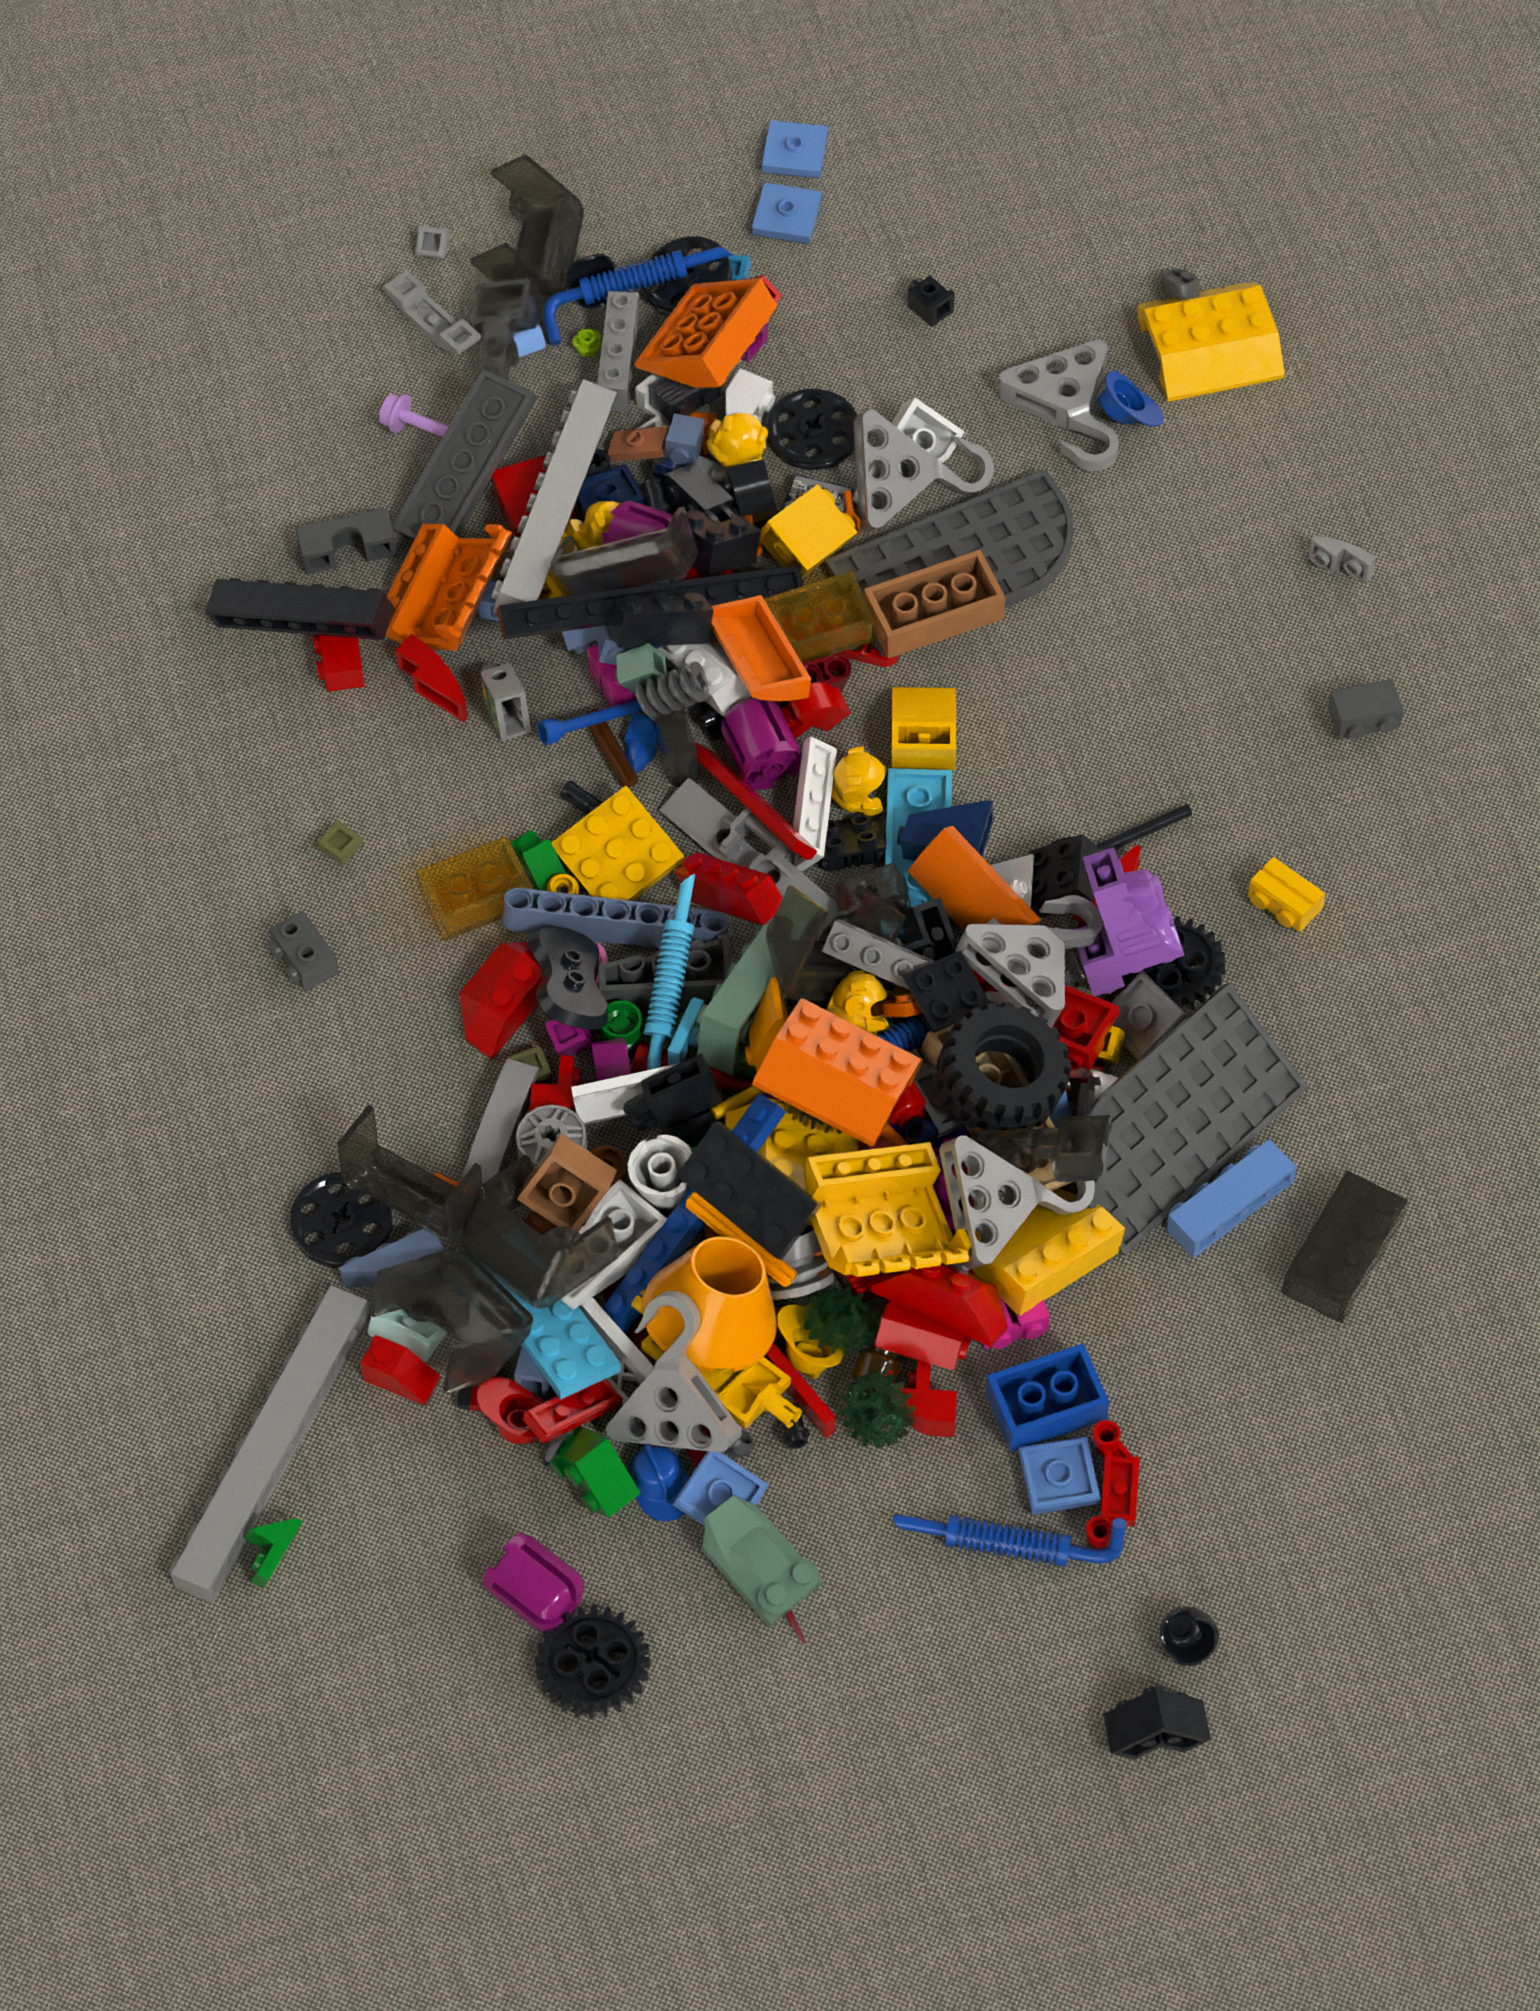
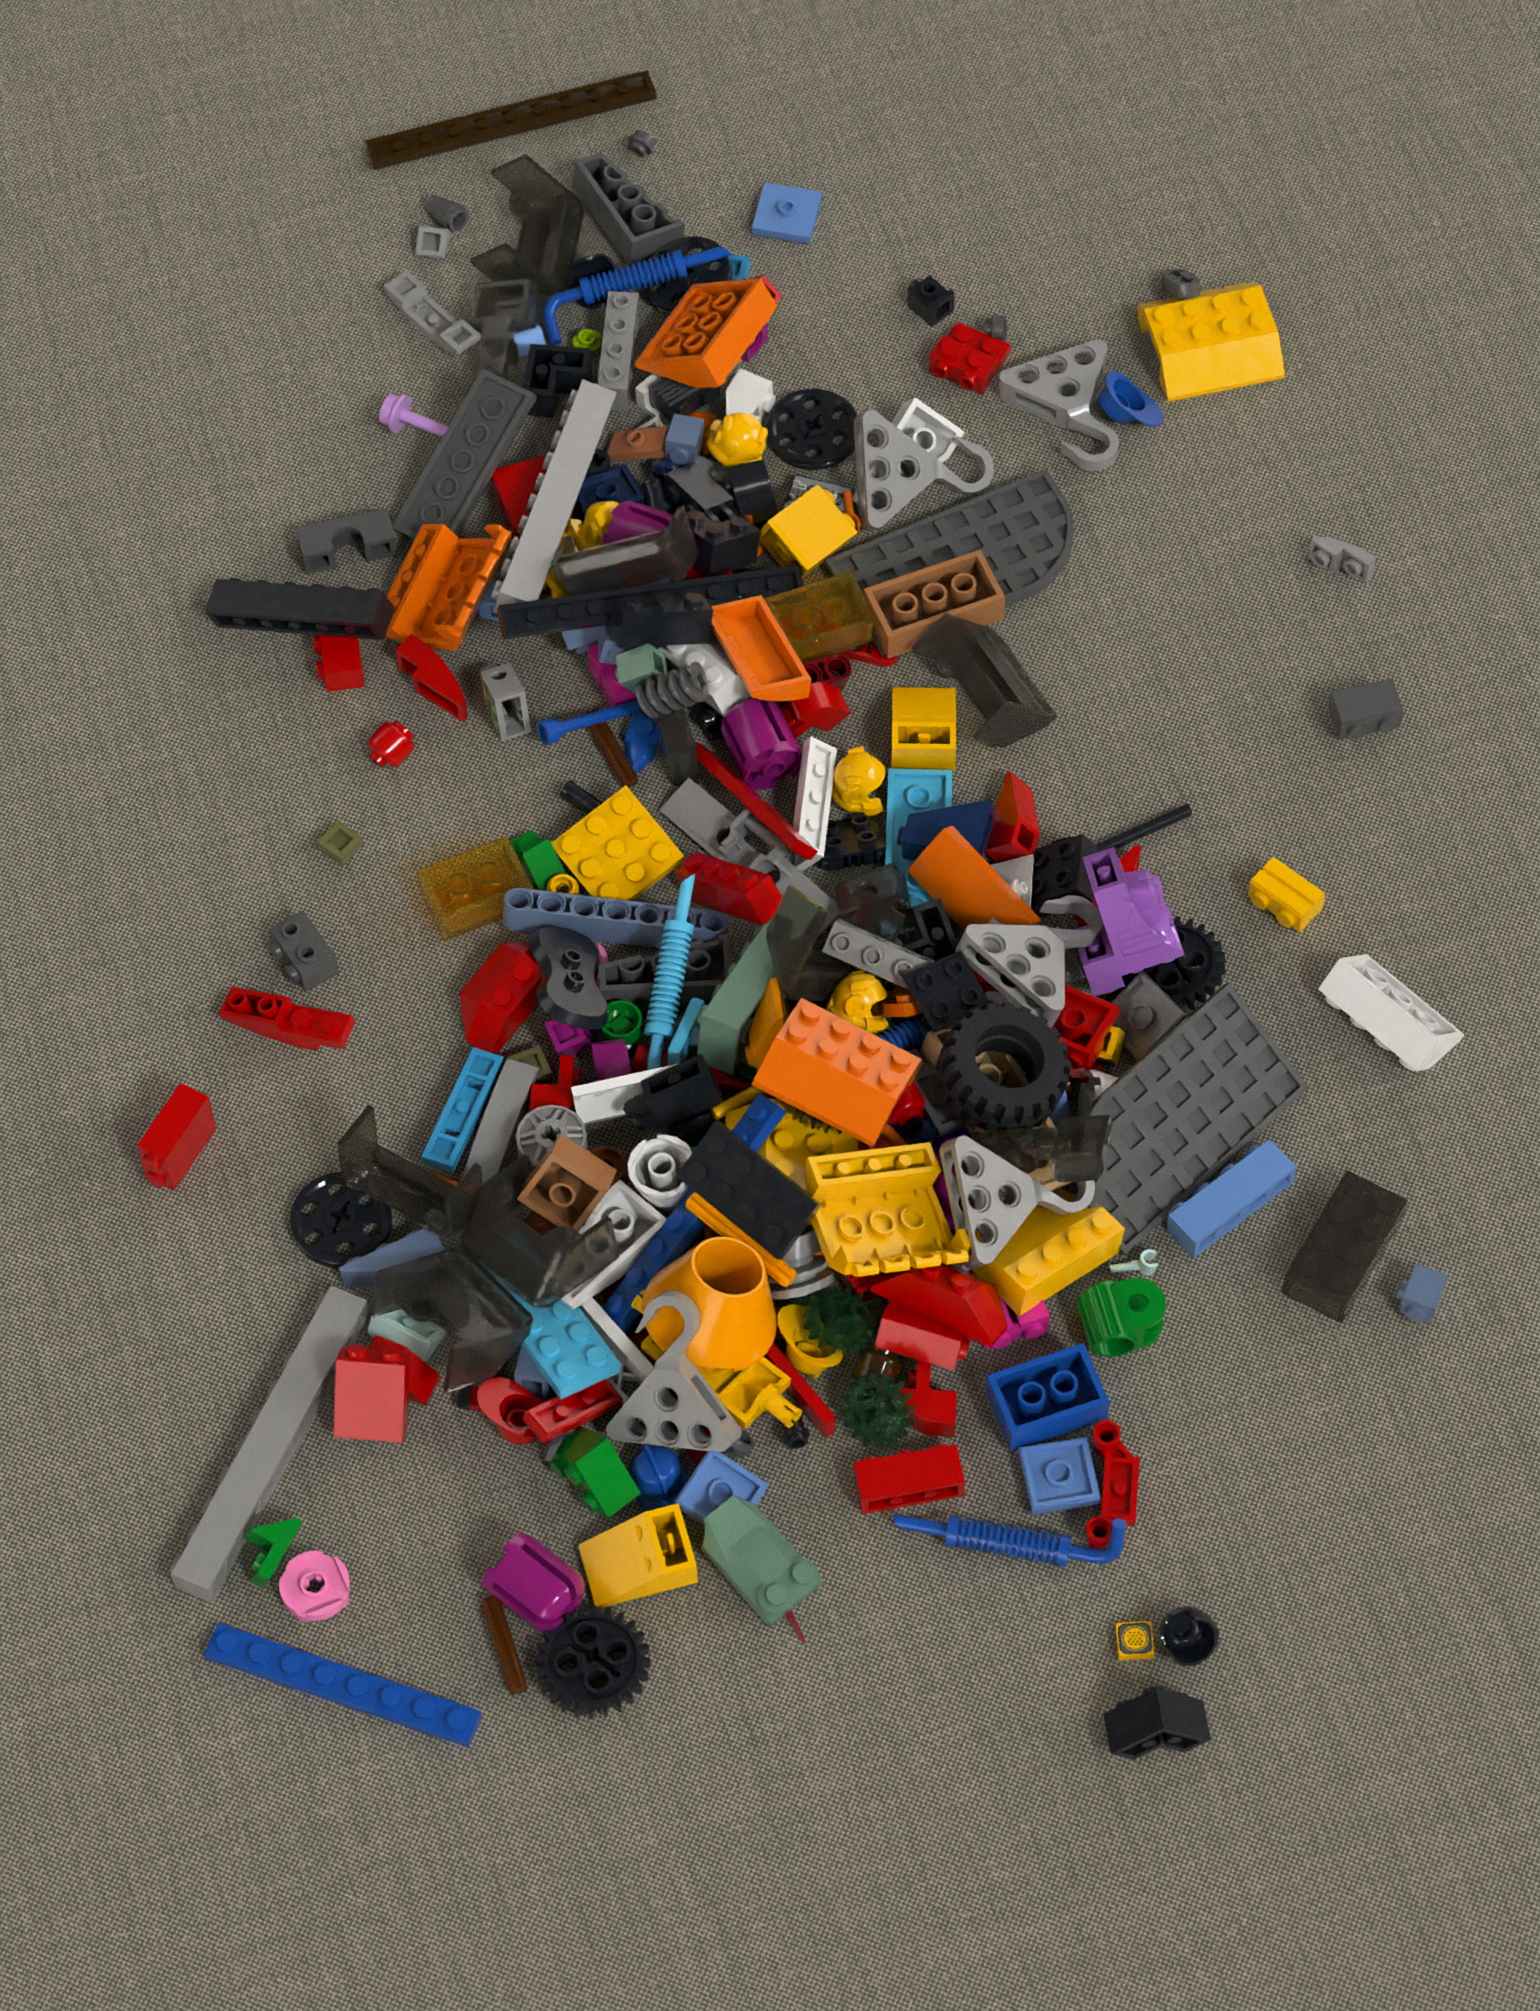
medium blue plate [762,120,828,178] -> none
none -> red brick [137,1083,216,1191]
none -> blue plate [204,1623,482,1748]
none -> red slope [219,987,355,1051]
none -> bright pink plate [279,1550,351,1622]
none -> brick [334,1344,410,1443]
none -> dark brown plate [365,70,656,170]
none -> red head [367,720,414,768]
none -> dark azure hinge [421,1047,505,1173]
none -> dark grey cone [425,194,468,232]
none -> reddish brown axle [481,1595,527,1695]
none -> black brick [523,344,592,417]
none -> dark grey wedge [572,152,685,267]
none -> yellow slope [578,1503,698,1609]
none -> dark grey plate [628,130,656,157]
none -> red brick [854,1443,965,1514]
none -> clear smoke windscreen [911,613,1057,748]
none -> red plate [929,322,1011,394]
none -> red slope [985,771,1040,863]
none -> dark grey plate [986,314,1007,340]
none -> green piece [1075,1278,1166,1357]
none -> light aqua hand [1109,1249,1159,1276]
none -> tile [1115,1621,1154,1661]
none -> white slope [1318,954,1464,1072]
none -> sand blue brick [1396,1263,1448,1324]

